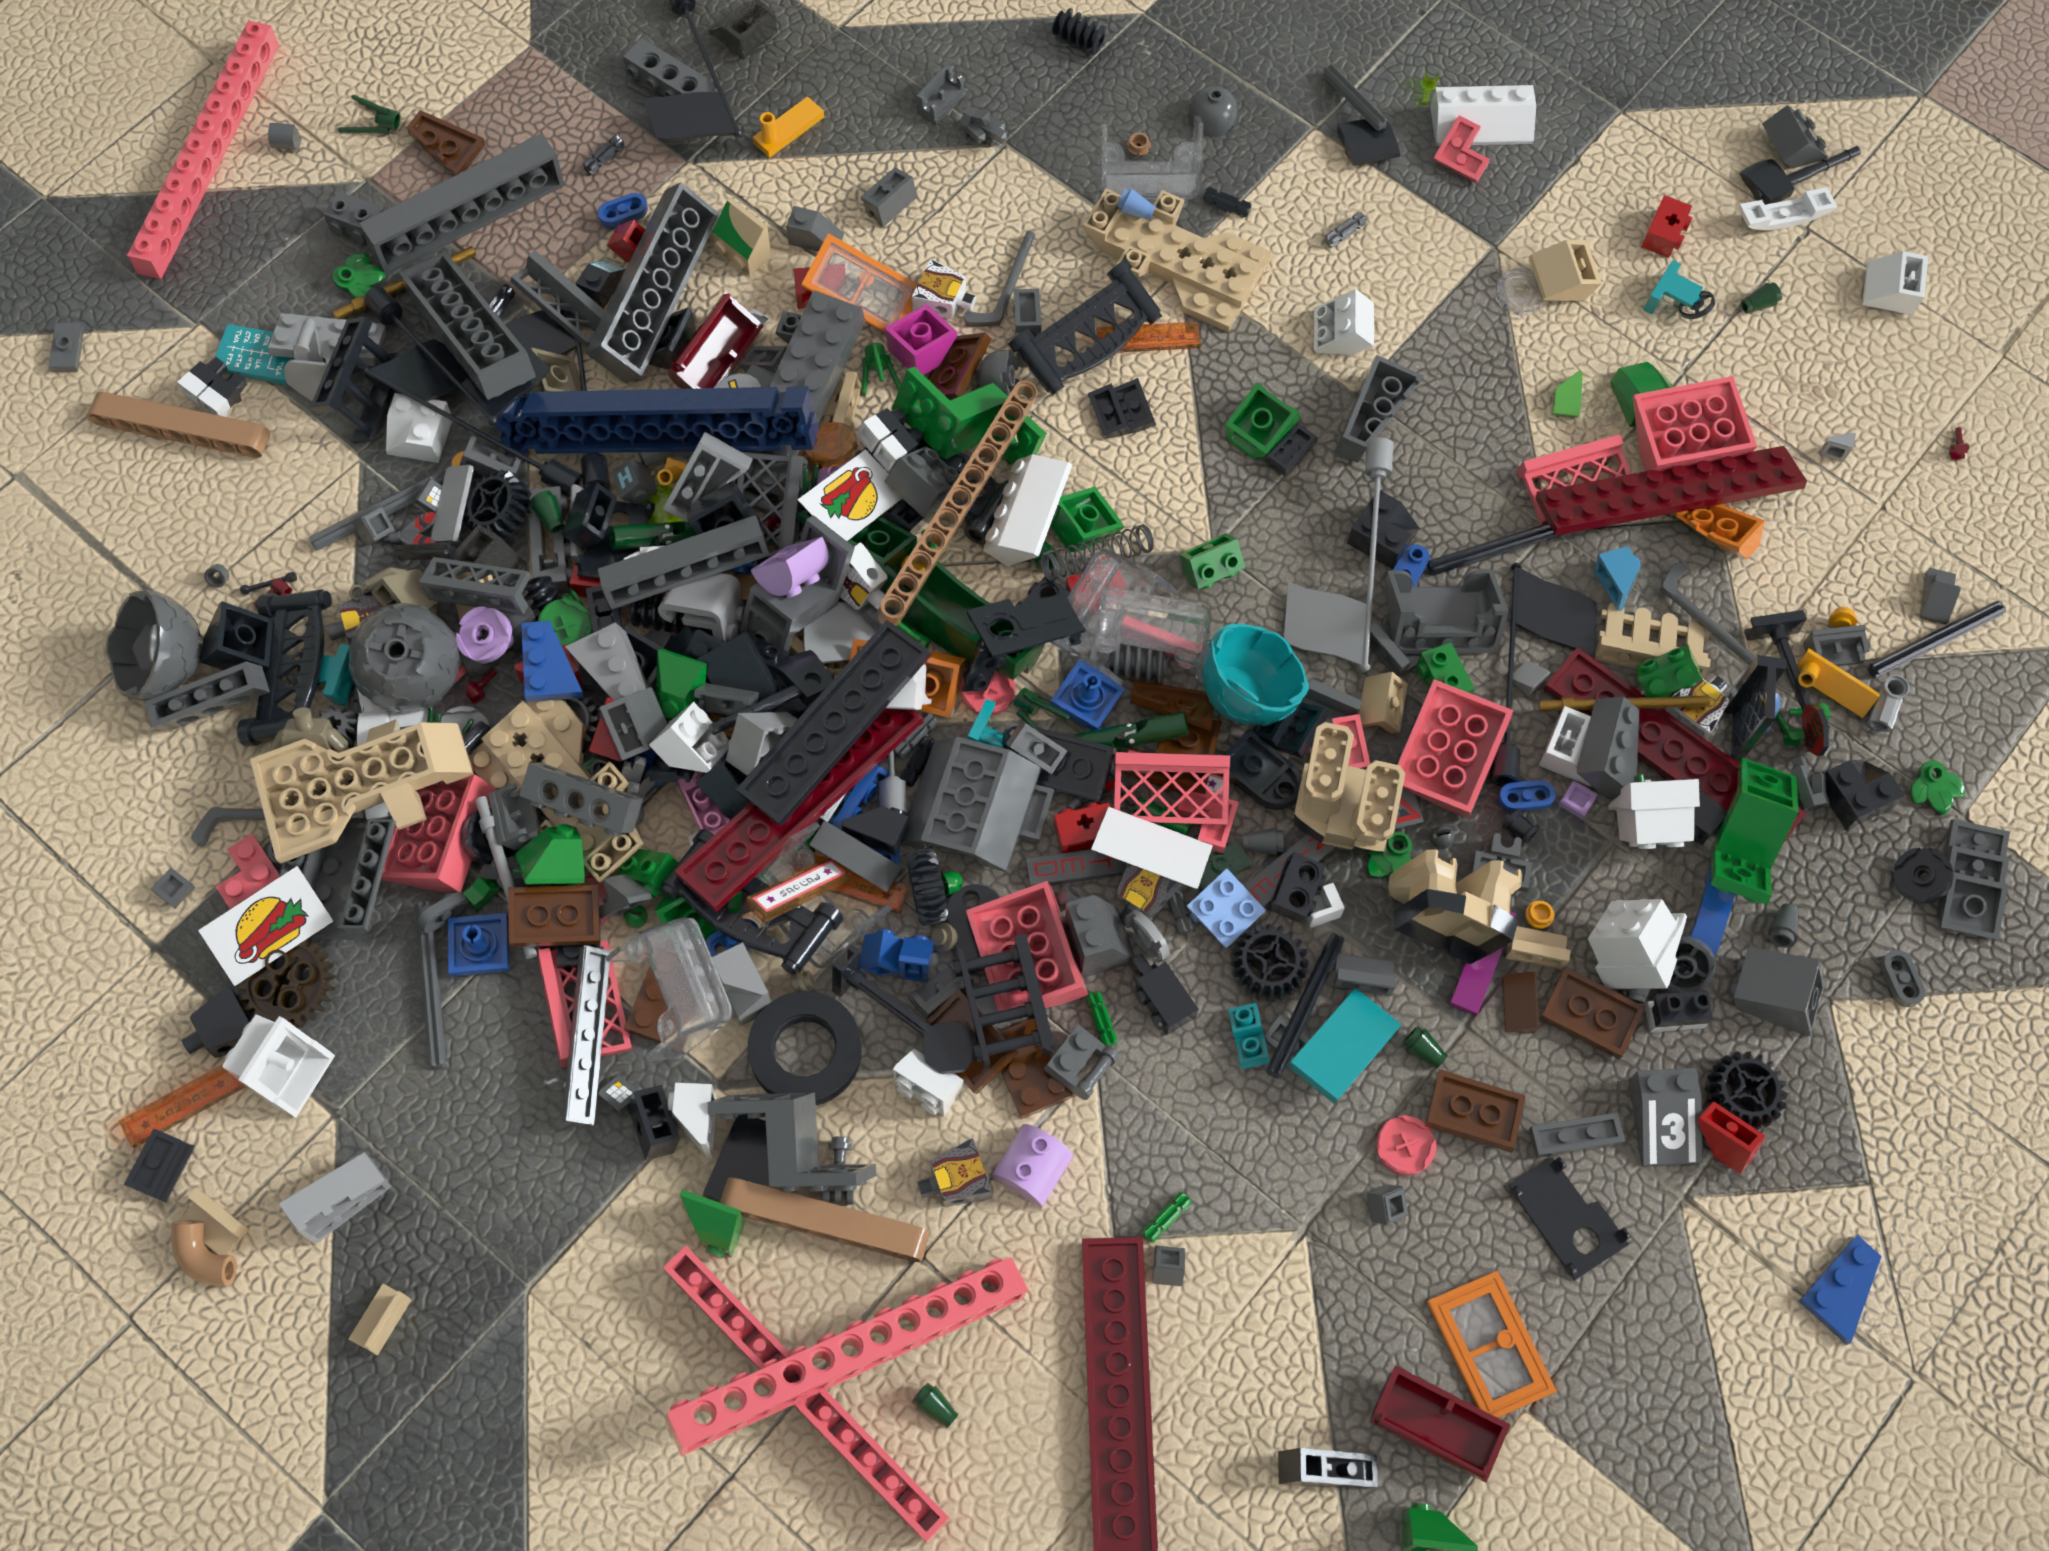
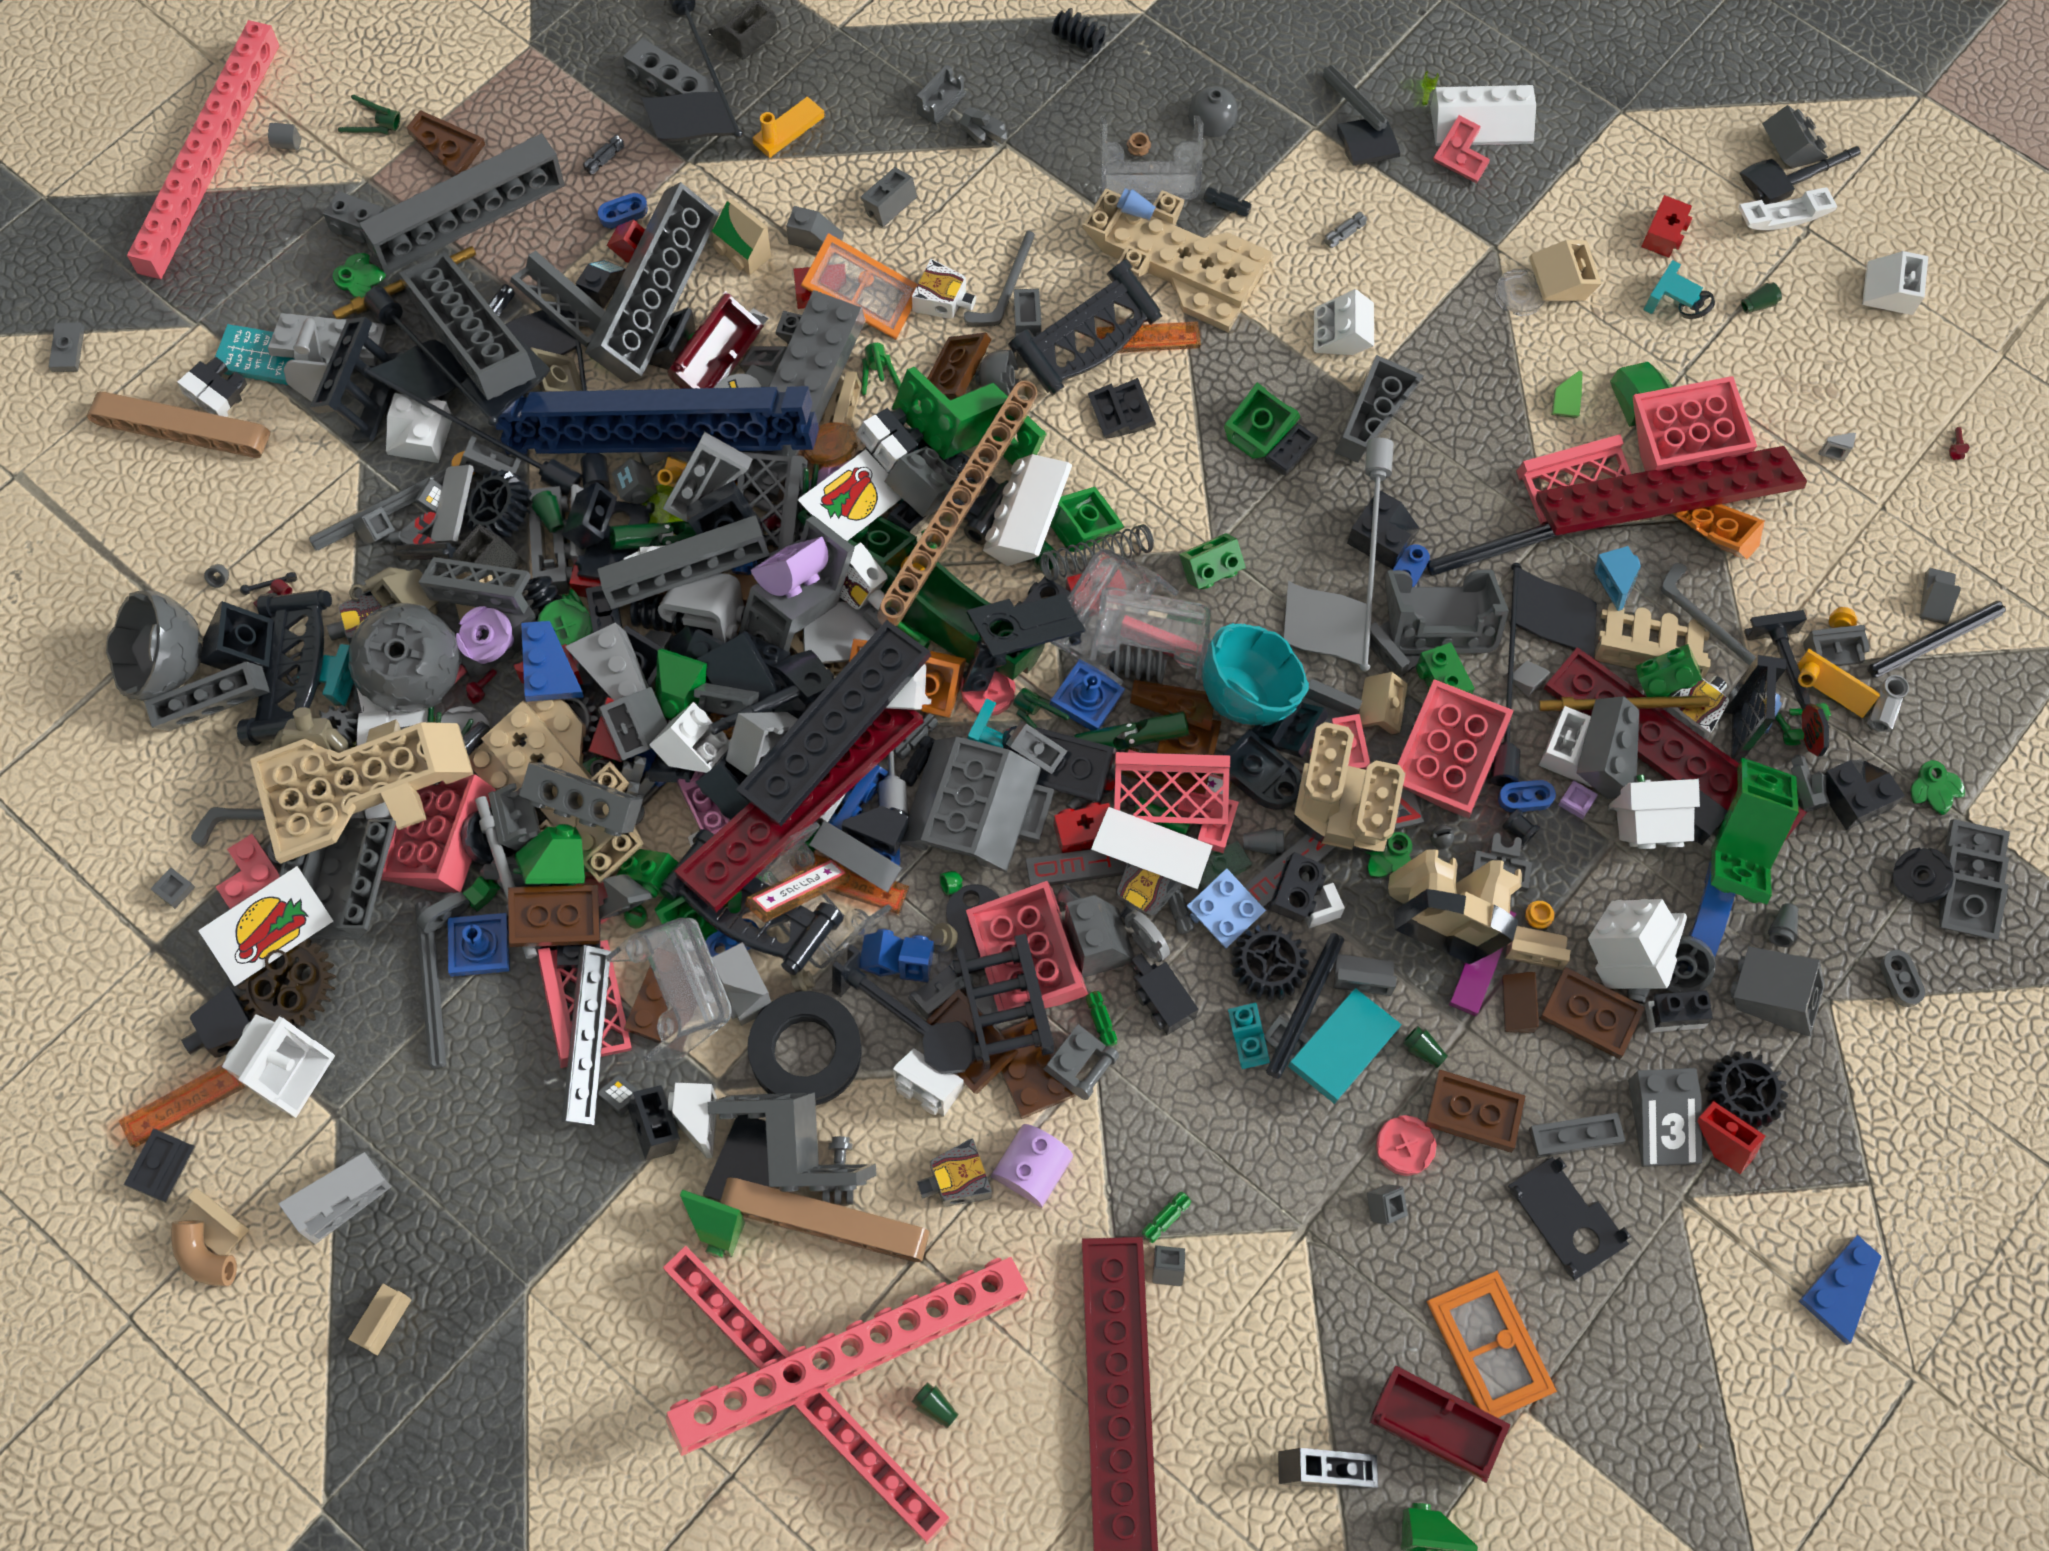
dark pink slope [885,304,957,375] -> none
black gear [906,848,948,926] -> none

